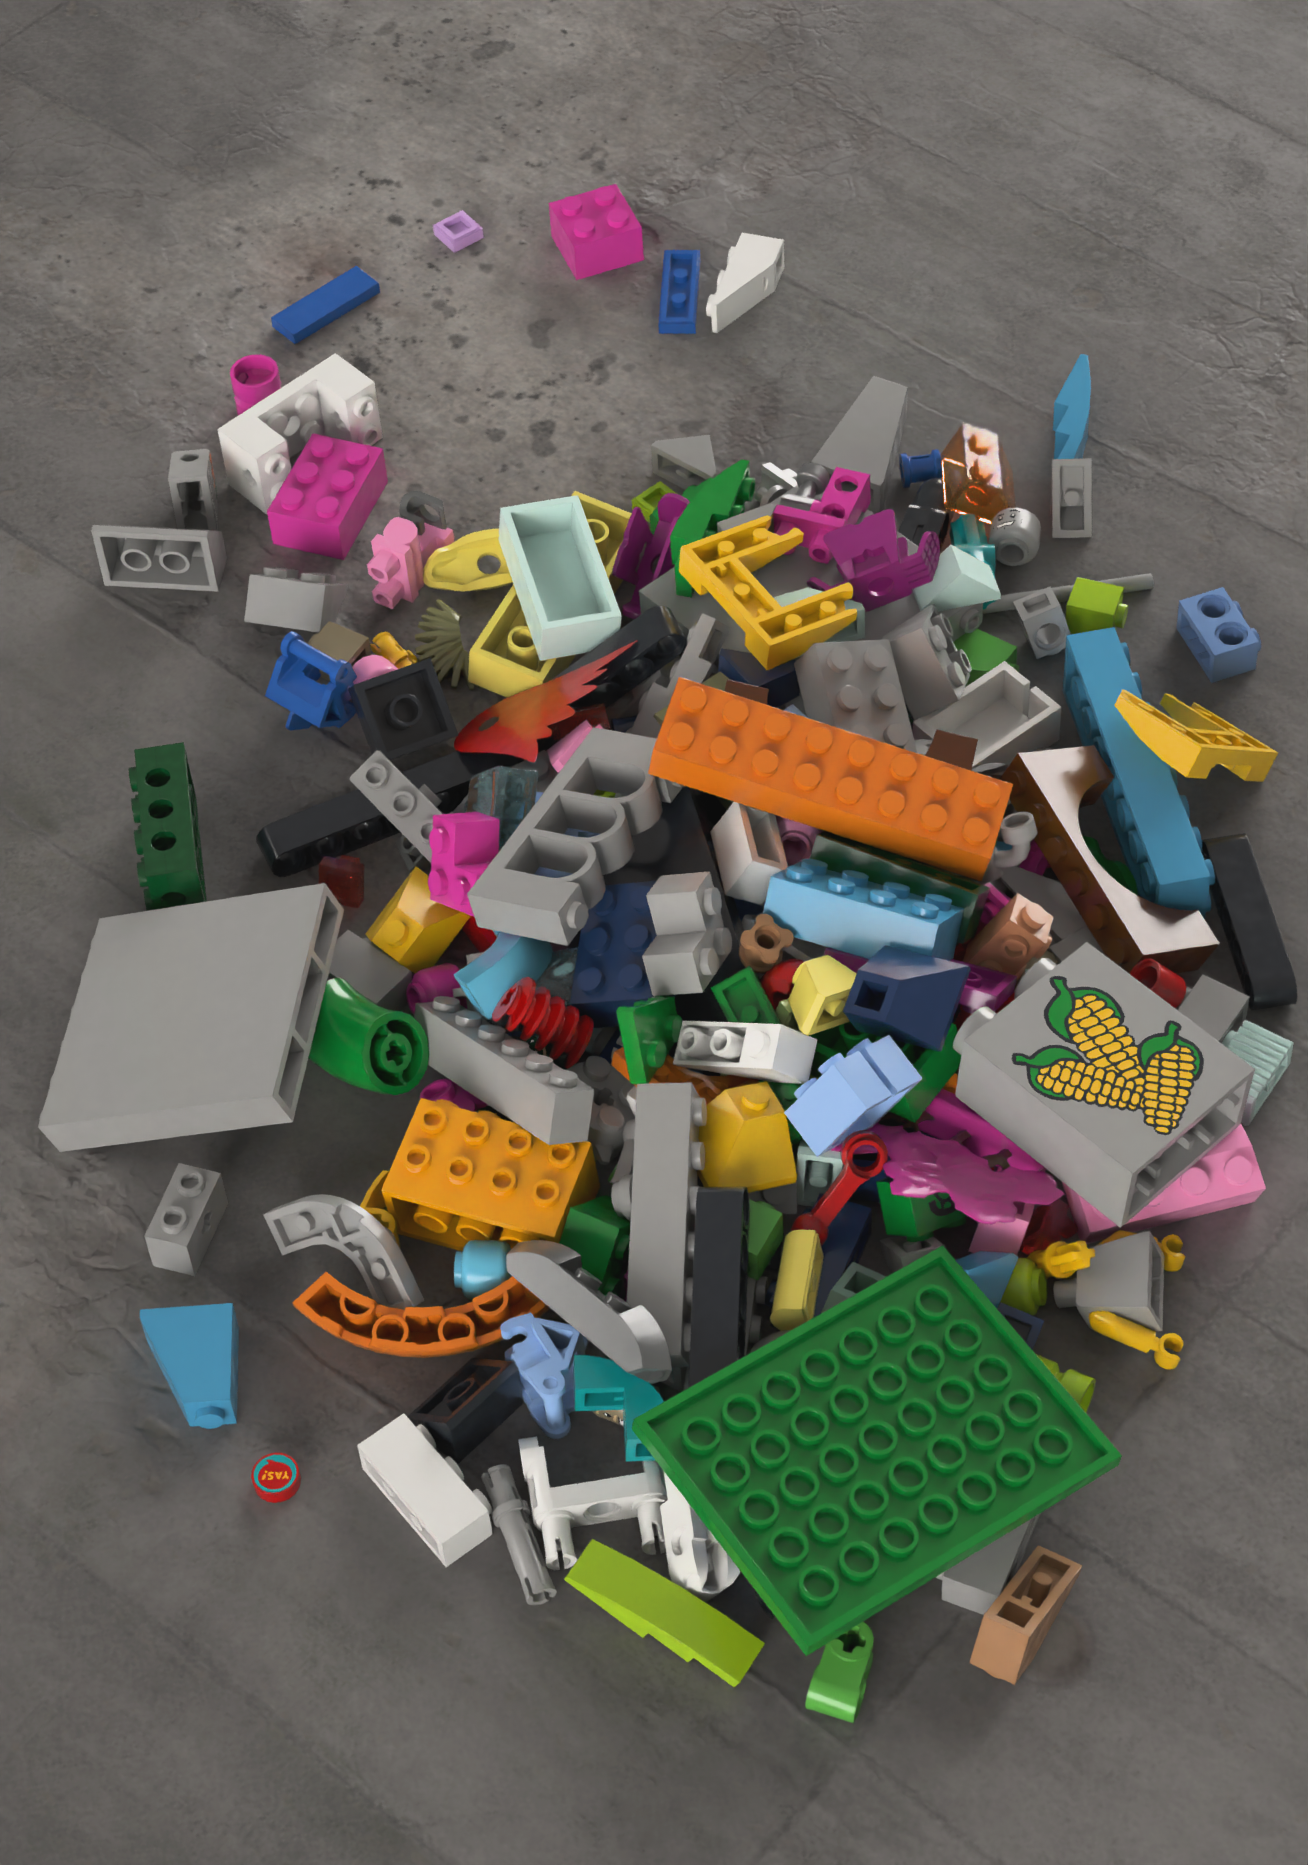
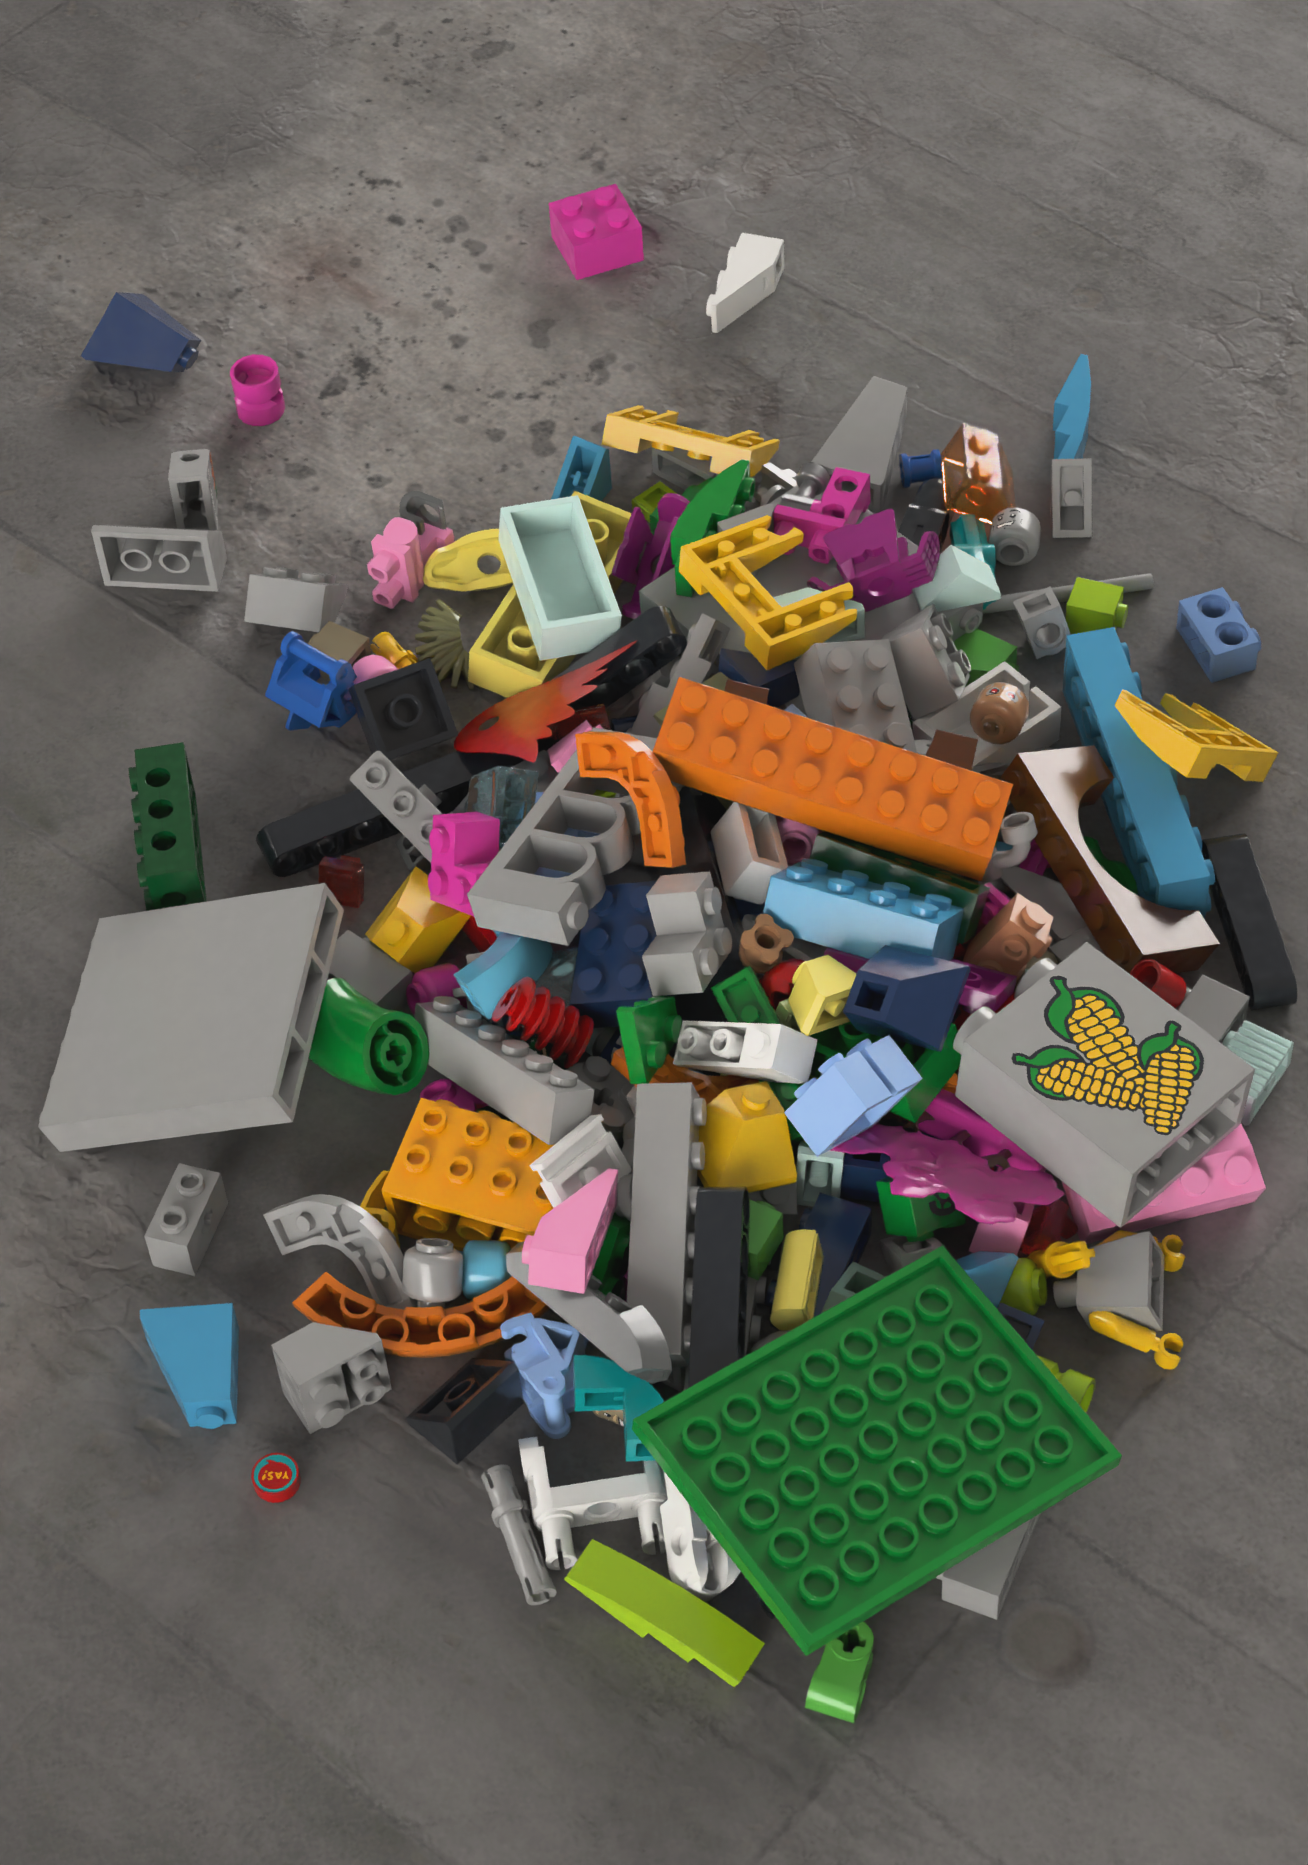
white plate [218,353,383,514] -> none
dark pink brick [267,433,388,560] -> none
blue tile [271,266,380,344] -> none
white brick [357,1413,493,1567] -> none
lavender tile [433,210,484,253] -> none
blue tile [658,250,701,334] -> none
red piece [791,1130,888,1246] -> none
medium nougat slope [969,1545,1082,1685] -> none
none -> dark blue slope [81,292,201,372]
none -> light grey slope [271,1322,392,1434]
none -> light grey head [402,1238,464,1308]
none -> bright pink slope [522,1168,618,1294]
none -> white plate [530,1114,632,1208]
none -> dark azure slope [551,436,612,501]
none -> orange plate [575,731,686,868]
none -> yellow wedge [601,405,780,477]
none -> medium nougat head [970,682,1029,745]

